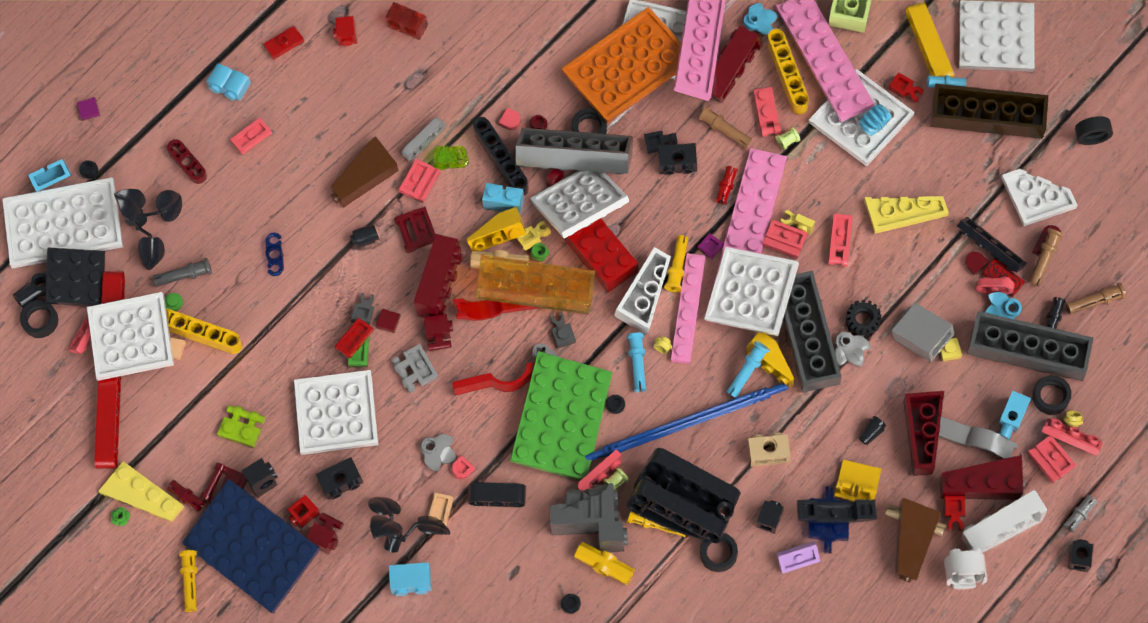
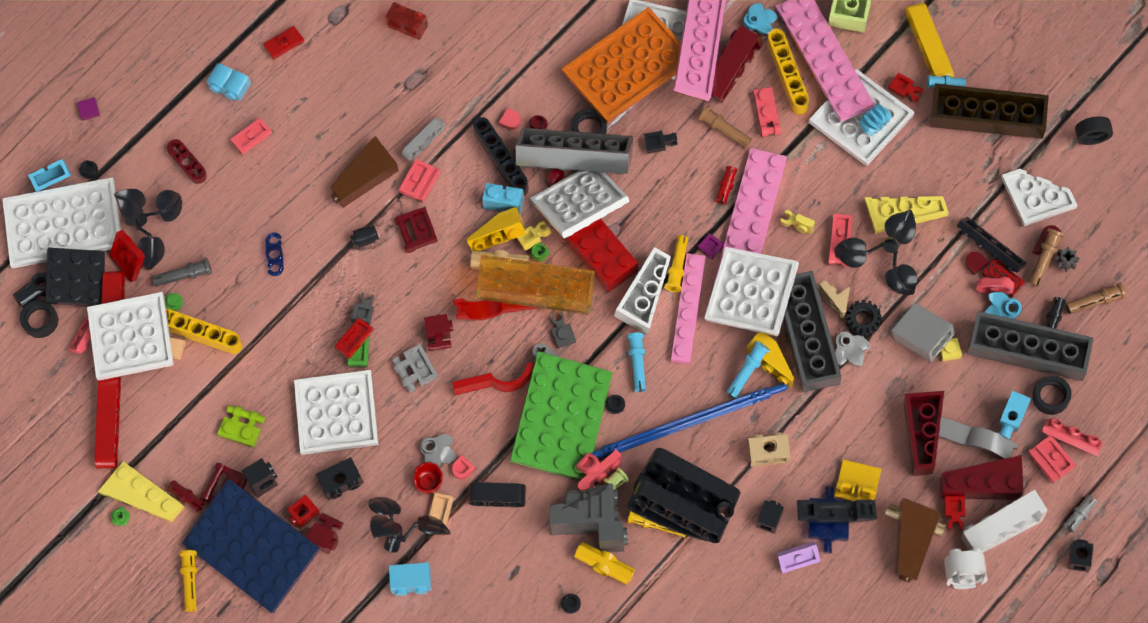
red brick [333,16,357,46] -> none
dark red tile [376,309,401,333] -> none
dark red brick [413,234,463,318] -> none
clear neon green piece [433,146,469,170] -> none
light yellow plate [654,336,672,354] -> none
black brick [658,143,697,175] -> none
black tyre [700,533,738,572] -> none
coral plate [762,220,808,259] -> none
yellowish green bush [775,127,800,150] -> none
black cone [858,416,886,446] -> none
white plate [959,0,1034,72] -> none
light yellow plate [1063,410,1084,427] -> none
none -> red plate [109,230,145,282]
none -> red hair [413,462,443,494]
none -> coral tile [576,452,600,475]
none -> tan slope [819,280,850,320]
none -> black plant [834,210,918,295]
none -> dark grey gear [1054,247,1080,272]

